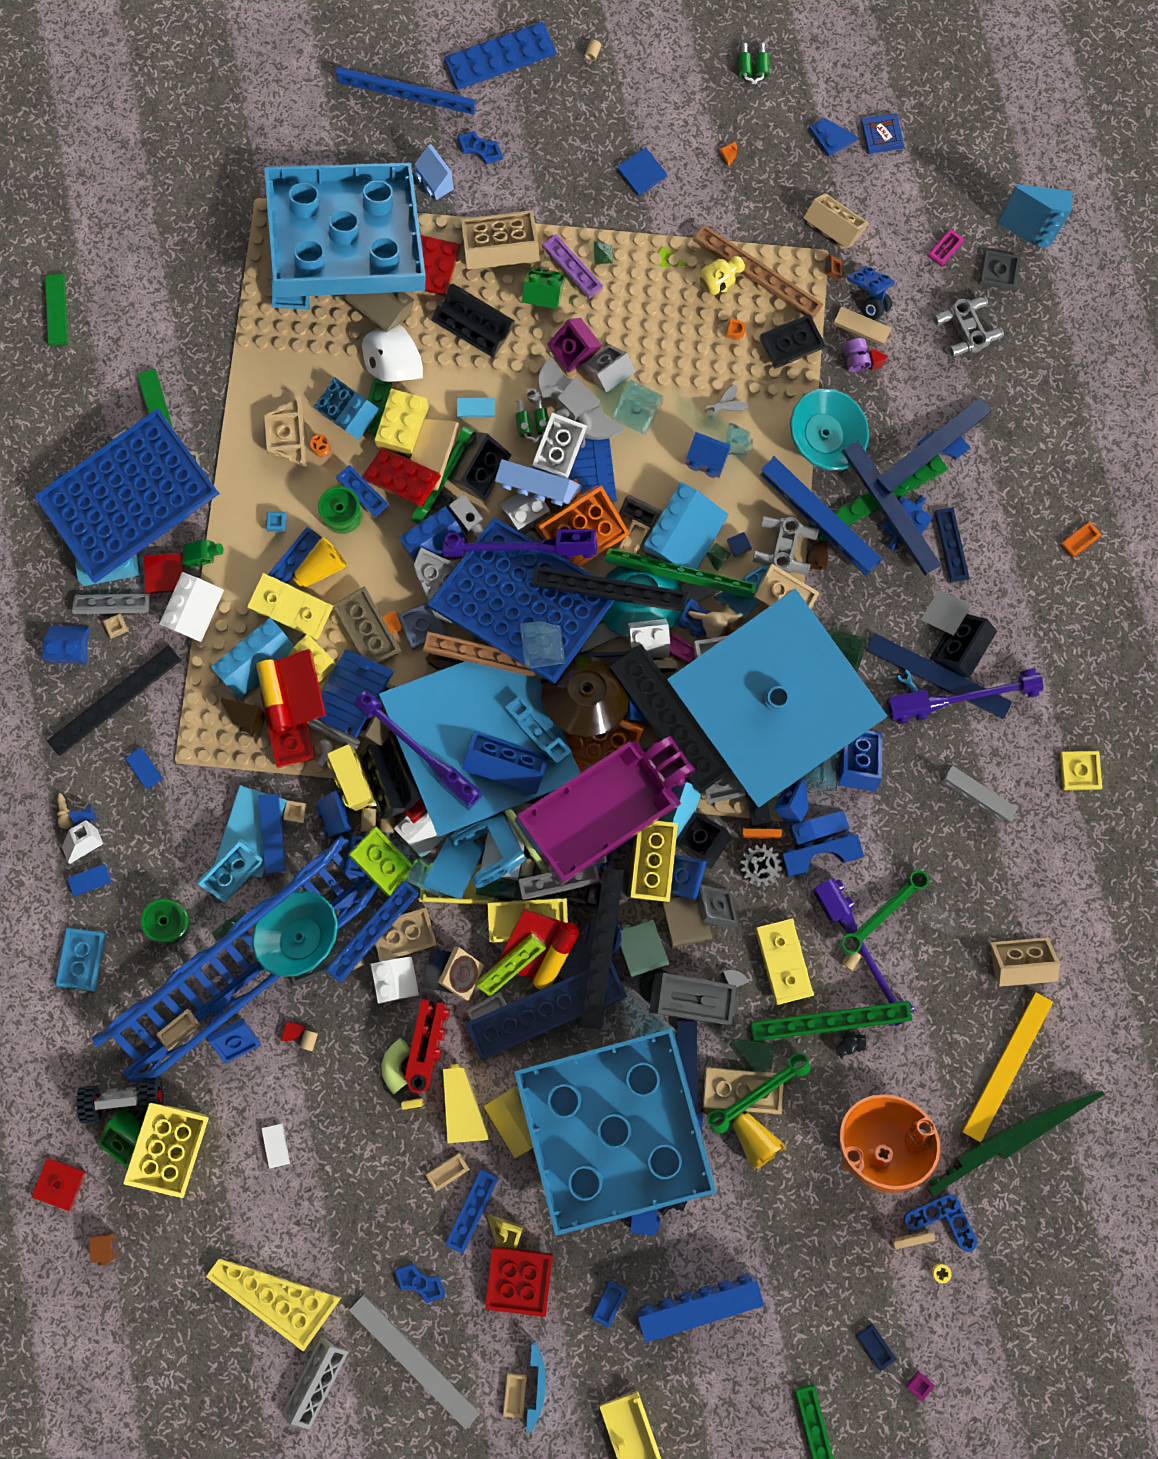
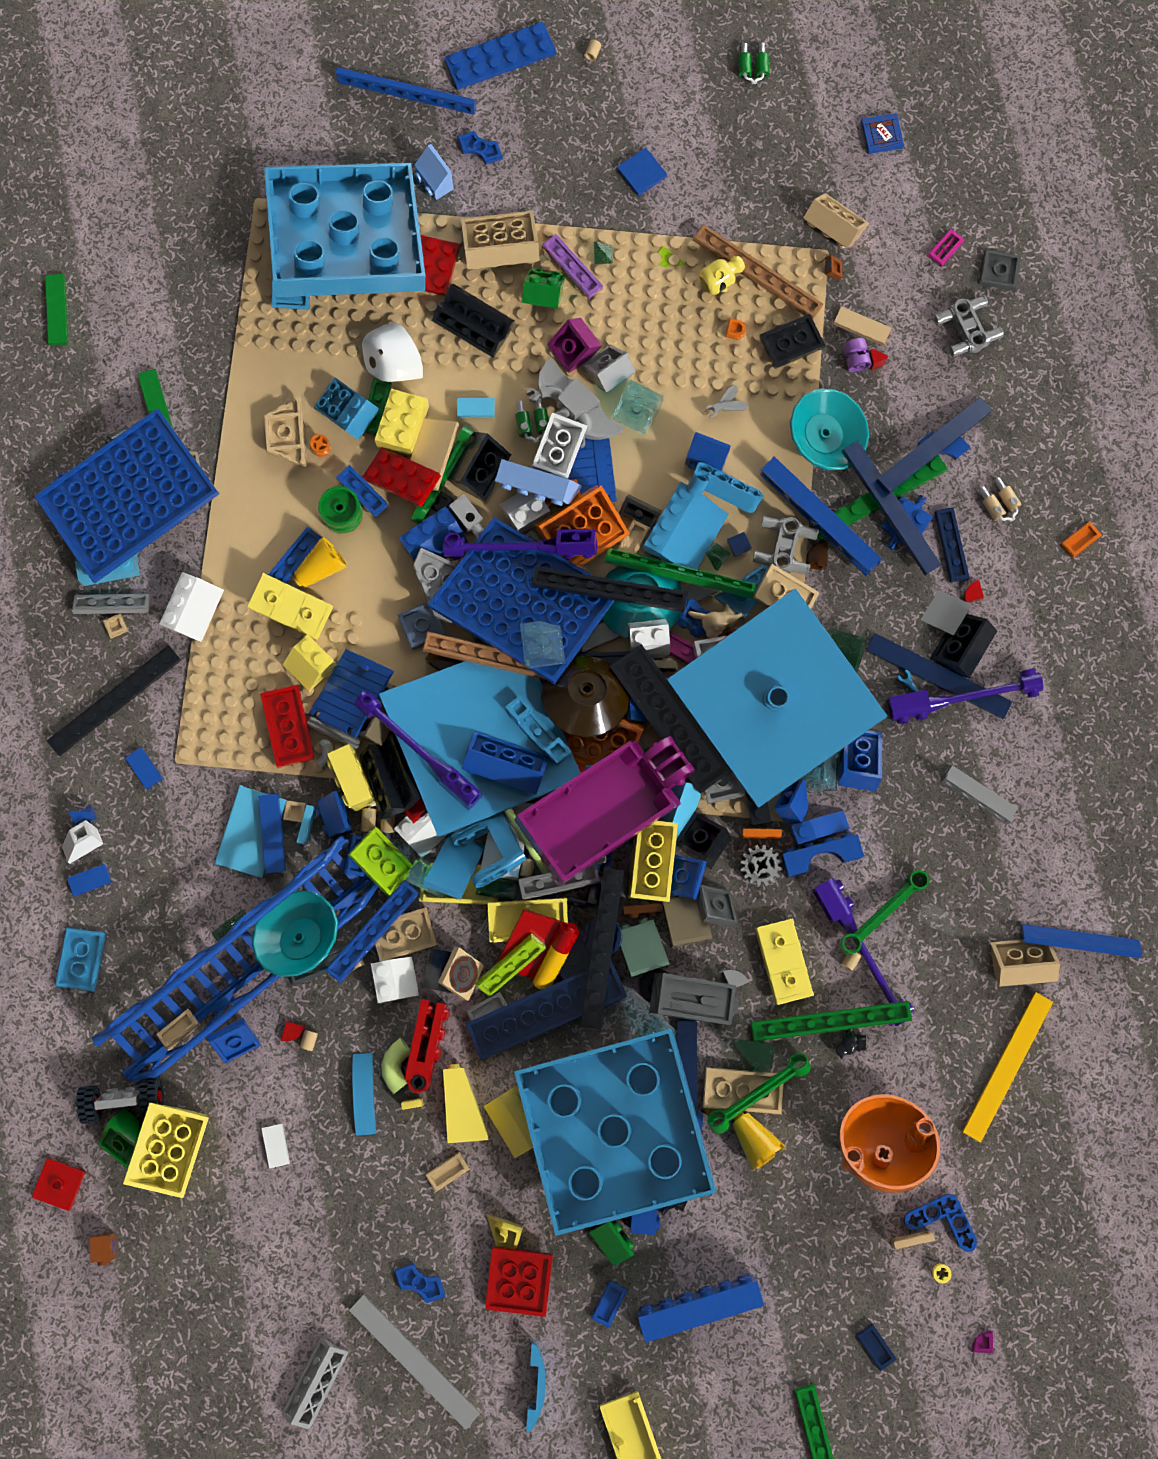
blue slope [42,626,89,664] -> none
tan bar [57,793,74,829] -> none
green wheel [140,899,190,944] -> none
red tile [144,553,184,594] -> none
green piece [182,540,224,567] -> none
medium azure slope [197,839,264,903] -> none
light yellow wing [206,1258,341,1351] -> none
dark azure slope [211,618,294,700] -> none
dark brown slope [221,698,265,738] -> none
red door [256,649,326,734] -> none
dark azure tile [266,512,287,532] -> none
dark tan tile [333,586,402,664] -> none
dark tan slope [345,292,415,332] -> none
orange tile [382,611,403,634] -> none
blue plate [445,1169,499,1254] -> none
tan tile [502,1372,527,1419] -> none
orange tile [719,142,737,166] -> none
clear light blue slope [725,423,753,456] -> none
blue wing [809,118,858,157] -> none
blue plate [847,267,895,320] -> none
magenta tile [905,1371,935,1402] -> none
dark green slope [926,1090,1105,1196] -> none
dark azure slope [998,184,1073,248] -> none
light yellow tile [1059,751,1102,791] -> none
none -> medium azure tile [297,805,316,846]
none -> dark azure slope [352,1053,376,1136]
none -> green slope [588,1220,634,1266]
none -> reddish brown plate [623,903,663,919]
none -> dark azure beam [686,462,763,513]
none -> red tile [964,580,984,602]
none -> magenta tile [971,1331,993,1353]
none -> tan piece [978,477,1022,522]
none -> blue tile [1021,924,1142,958]

